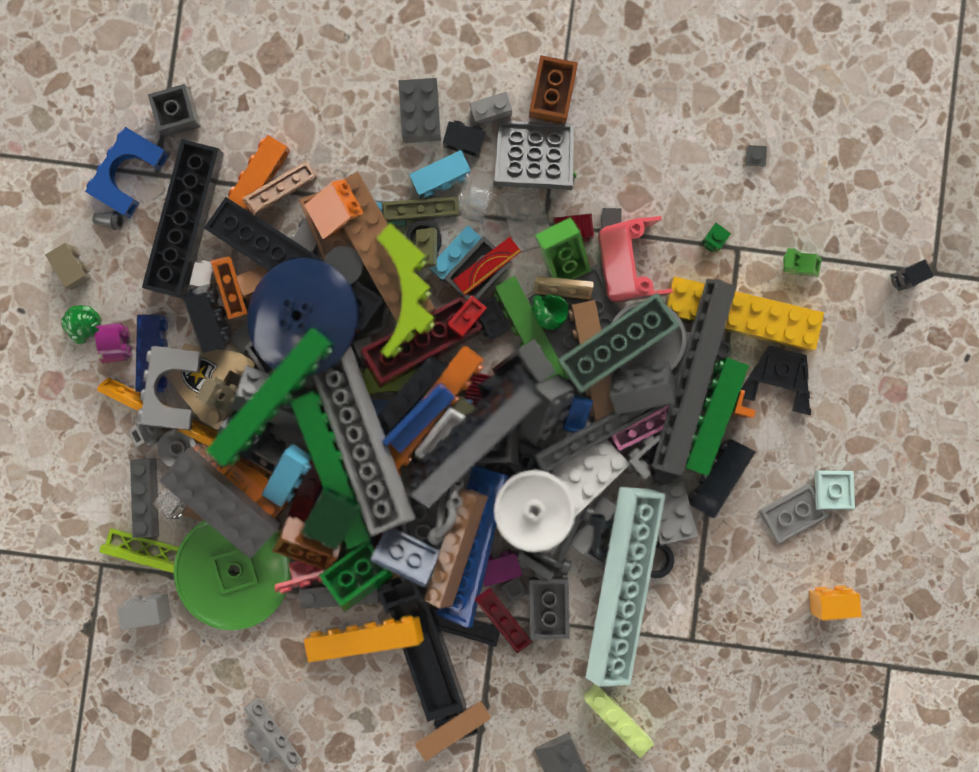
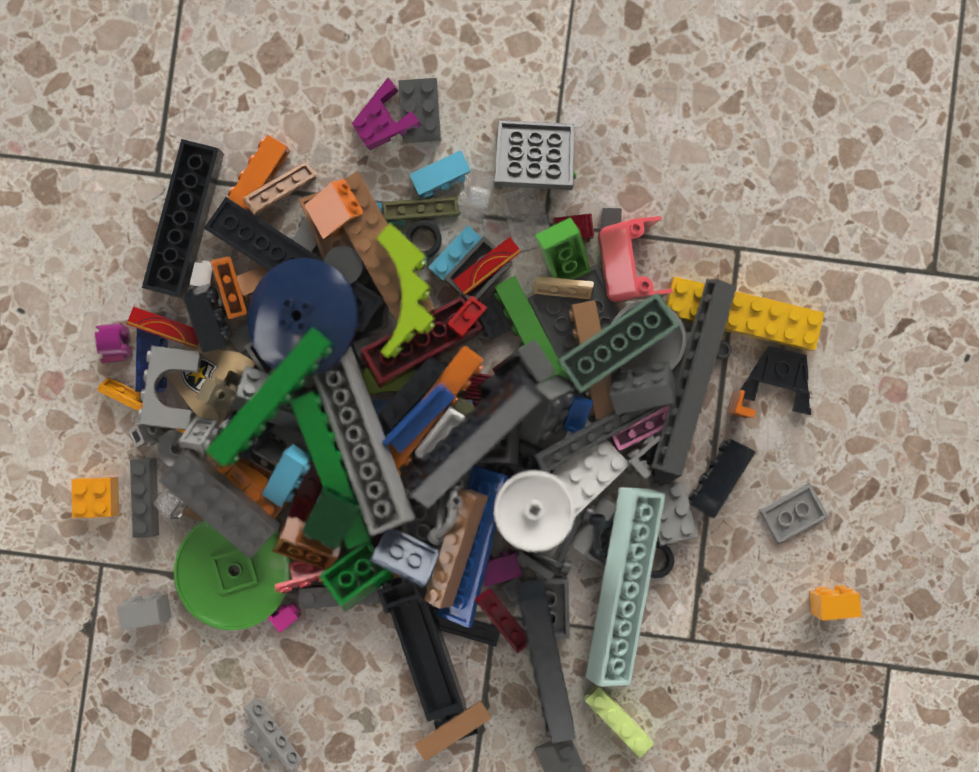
dark tan brick [45,243,91,290] -> none
green hair [61,305,102,344] -> none
blue arch [85,127,170,219] -> none
dark grey cone [92,211,124,230] -> none
lime fence [99,528,179,573] -> none
dark grey brick [148,84,201,137] -> none
light orange brick [304,615,424,663] -> none
olive plate [416,227,437,268] -> none
black brick [442,120,486,158] -> none
light grey brick [470,92,512,127] -> none
dark orange brick [529,55,578,124] -> none
green hair [532,294,568,330] -> none
green brick [685,357,749,476] -> none
green bracket [701,223,731,253] -> none
dark grey plate [745,145,767,167] -> none
bright green brick [783,248,822,277] -> none
light aqua tile [814,471,855,510] -> none
black brick [890,259,934,291] -> none
none -> light orange brick [71,477,119,518]
none -> red sticker [127,306,199,349]
none -> light grey bracket [179,417,219,459]
none -> dark pink brick [268,602,301,633]
none -> magenta wing [351,77,422,150]
none -> black brick [516,578,576,743]

